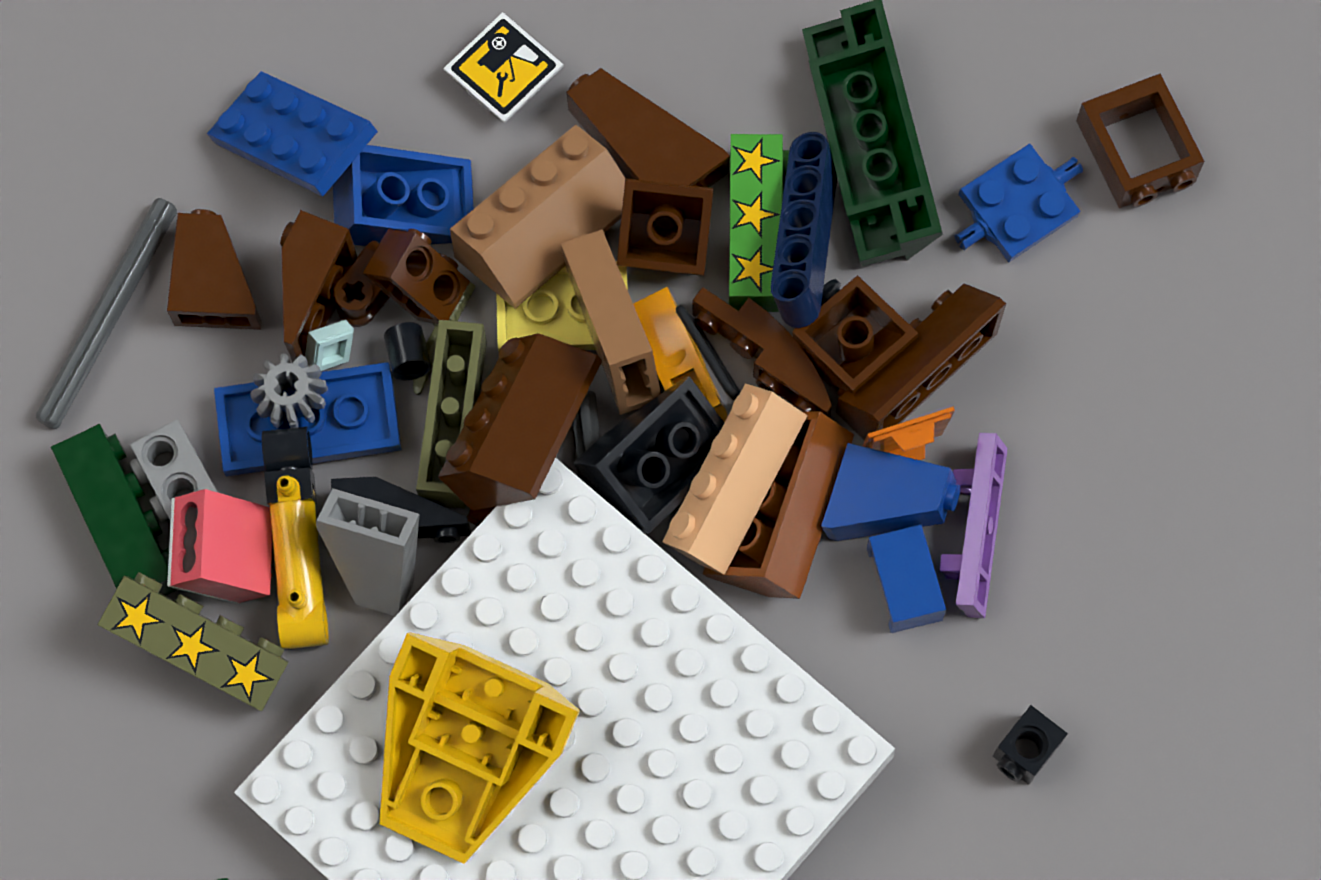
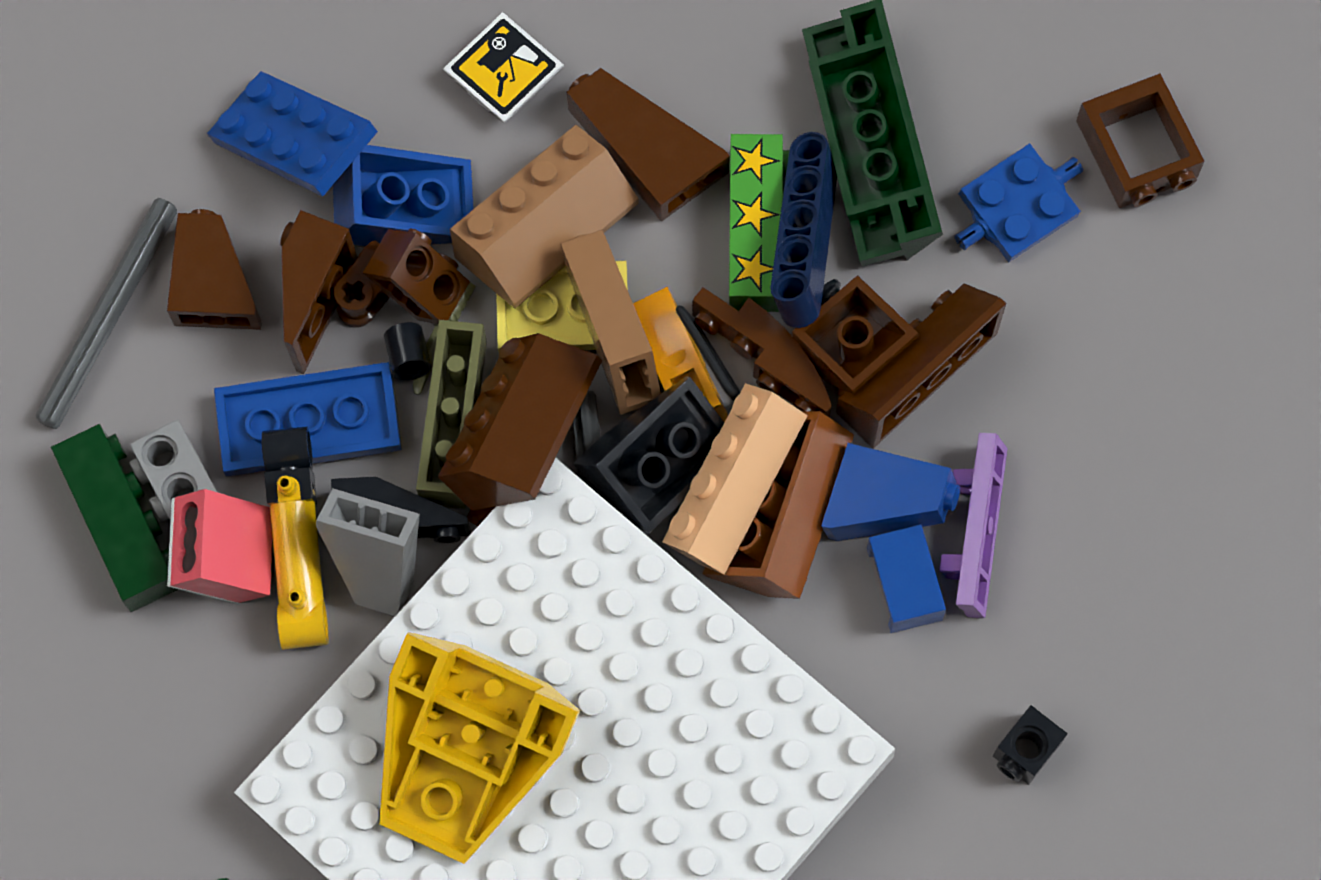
olive brick [97,572,289,711] -> none
light grey gear [250,352,328,428] -> none
light aqua tile [305,320,354,371] -> none
reddish brown slope [617,178,714,275] -> none
orange piece [863,406,955,460] -> none

